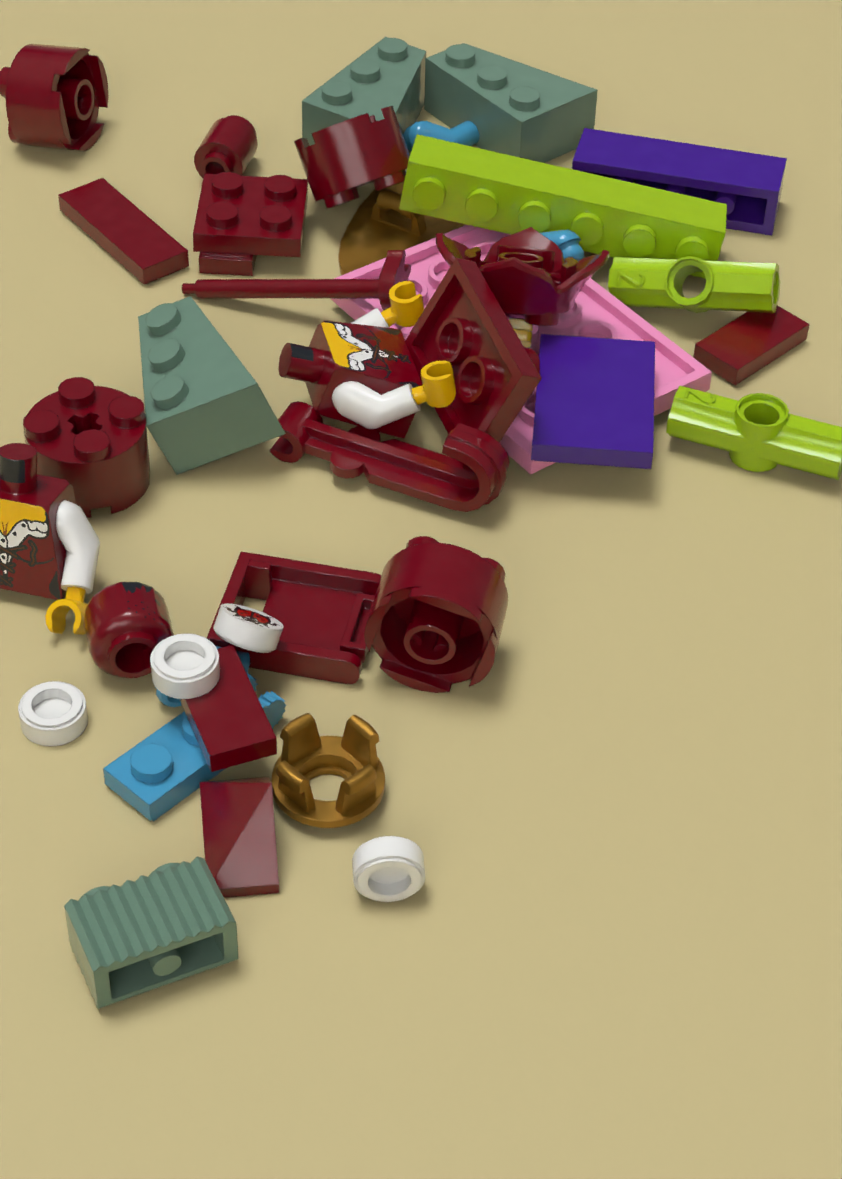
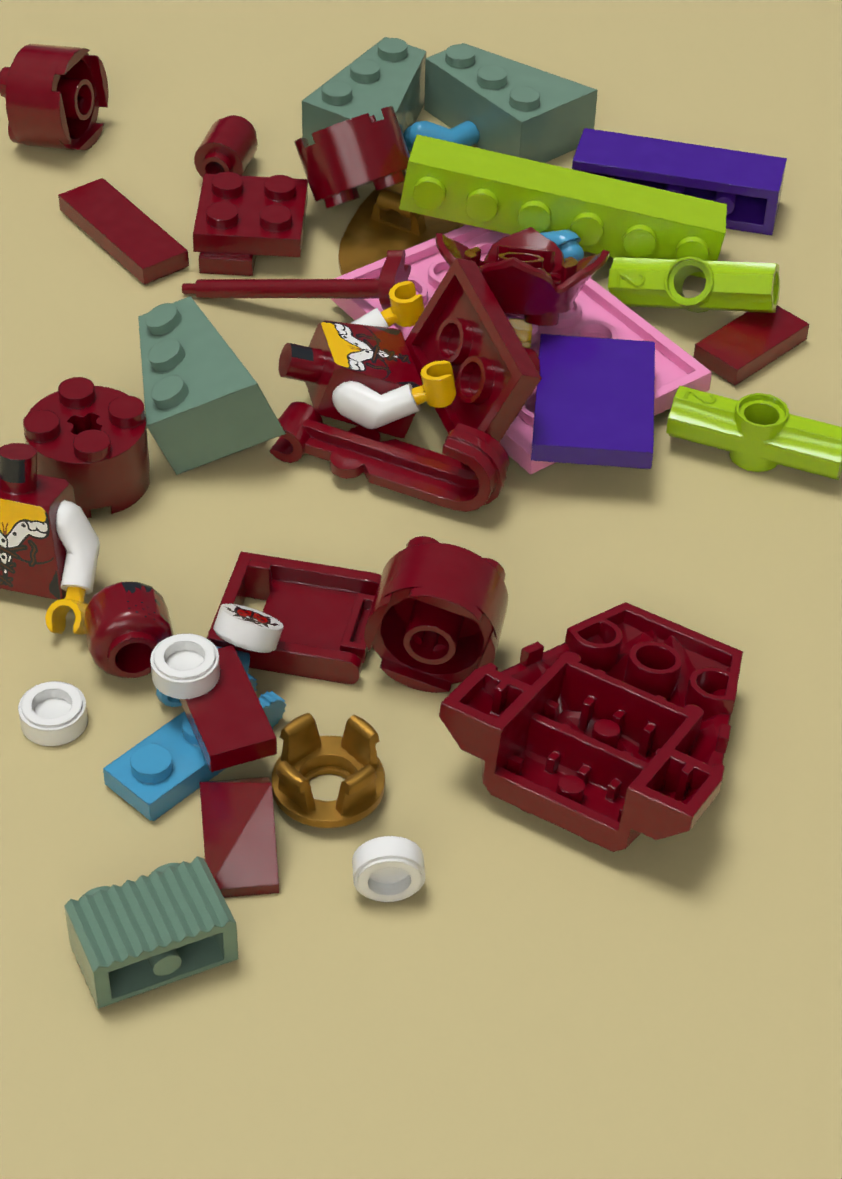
none -> dark red wedge [439,602,743,852]

